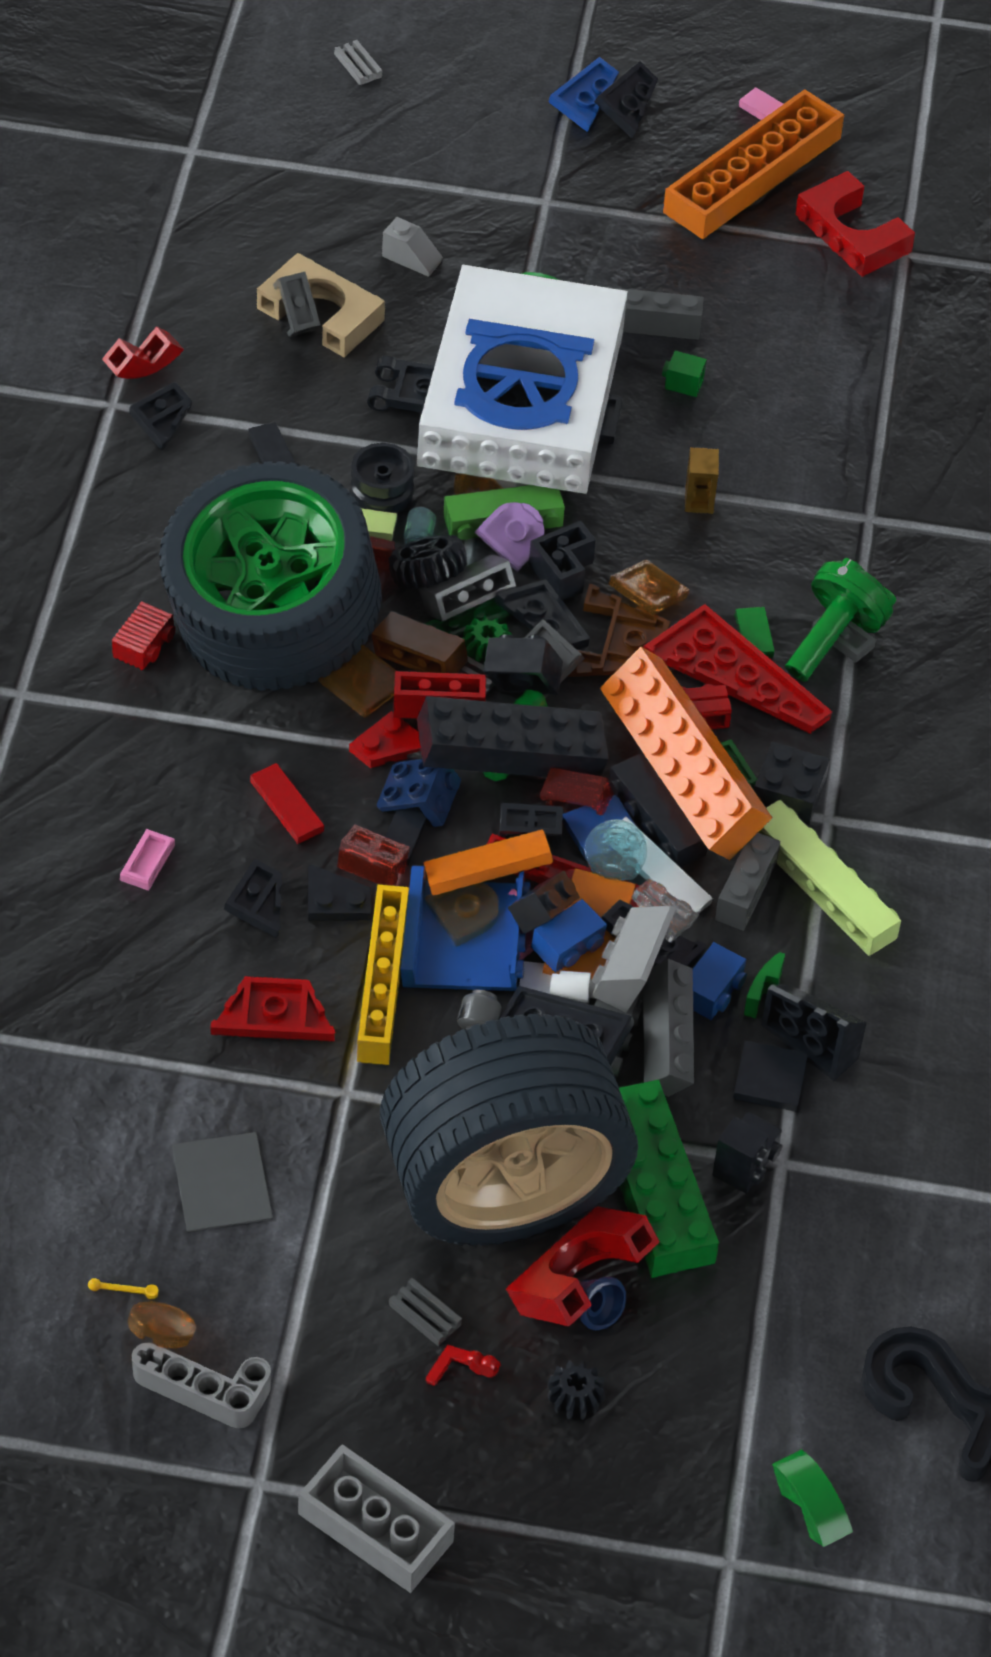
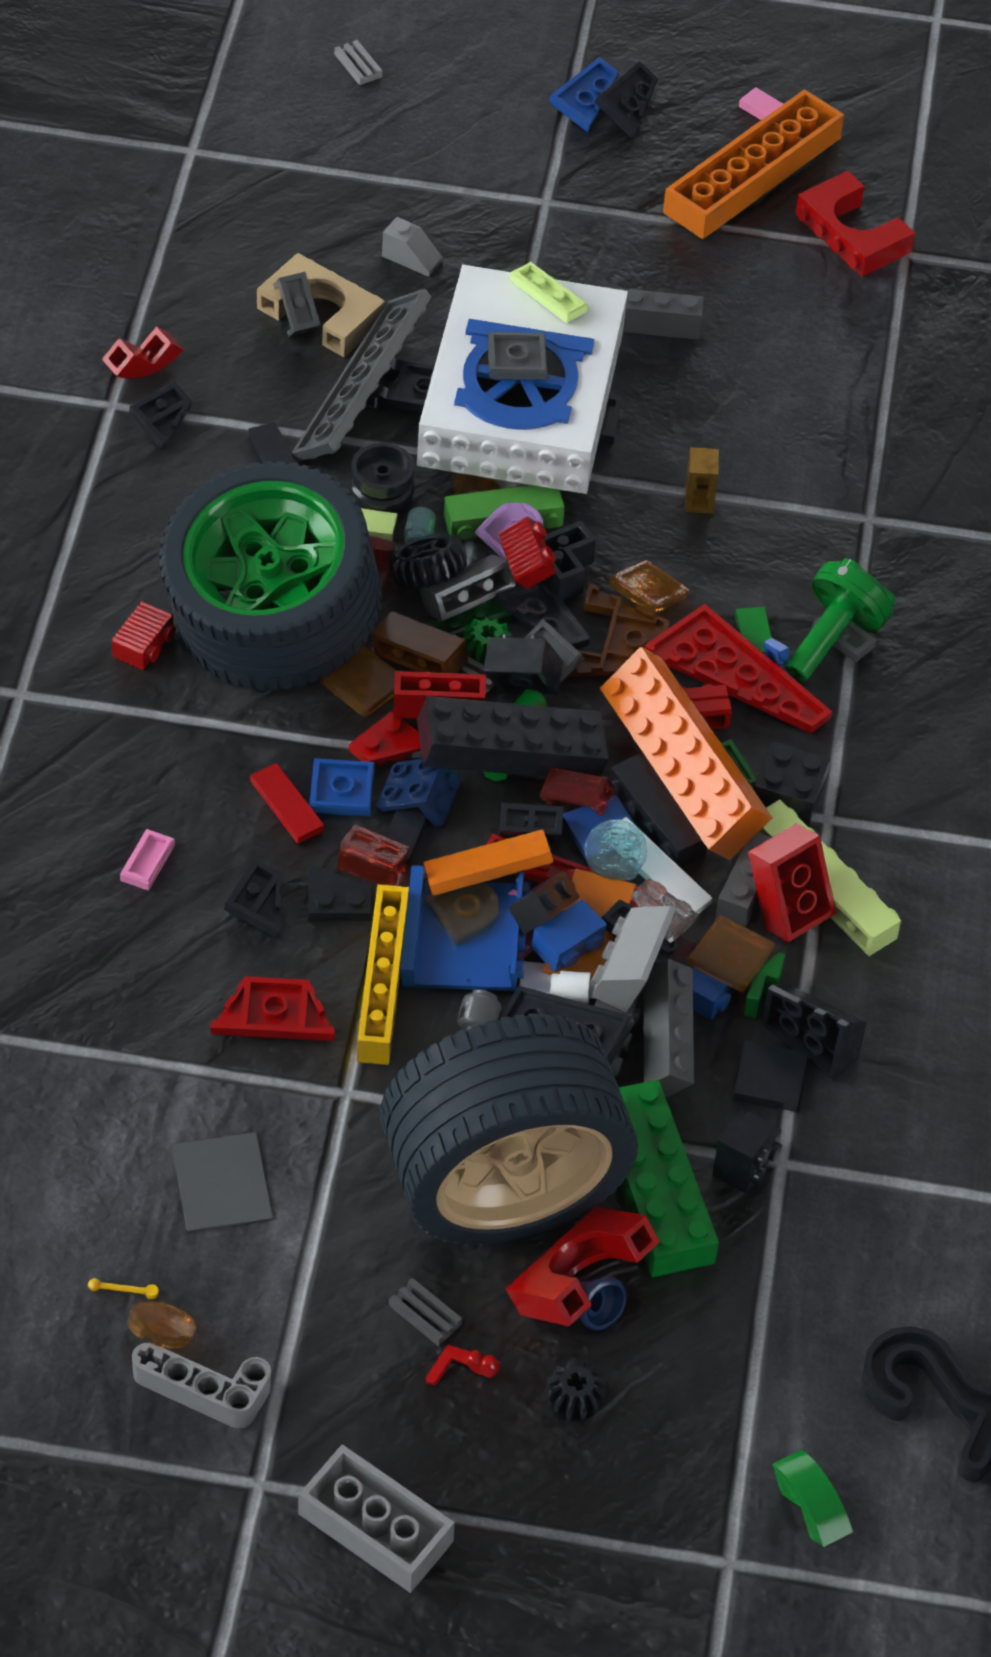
green brick [662,351,707,397] -> none
none -> dark grey plate [291,289,432,462]
none -> blue tile [309,758,375,817]
none -> dark grey tile [487,332,547,380]
none -> red brick [498,516,556,589]
none -> yellowish green tile [510,262,588,323]
none -> clear orange tile [688,915,775,993]
none -> red brick [748,823,836,942]
none -> blue tile [763,638,789,667]

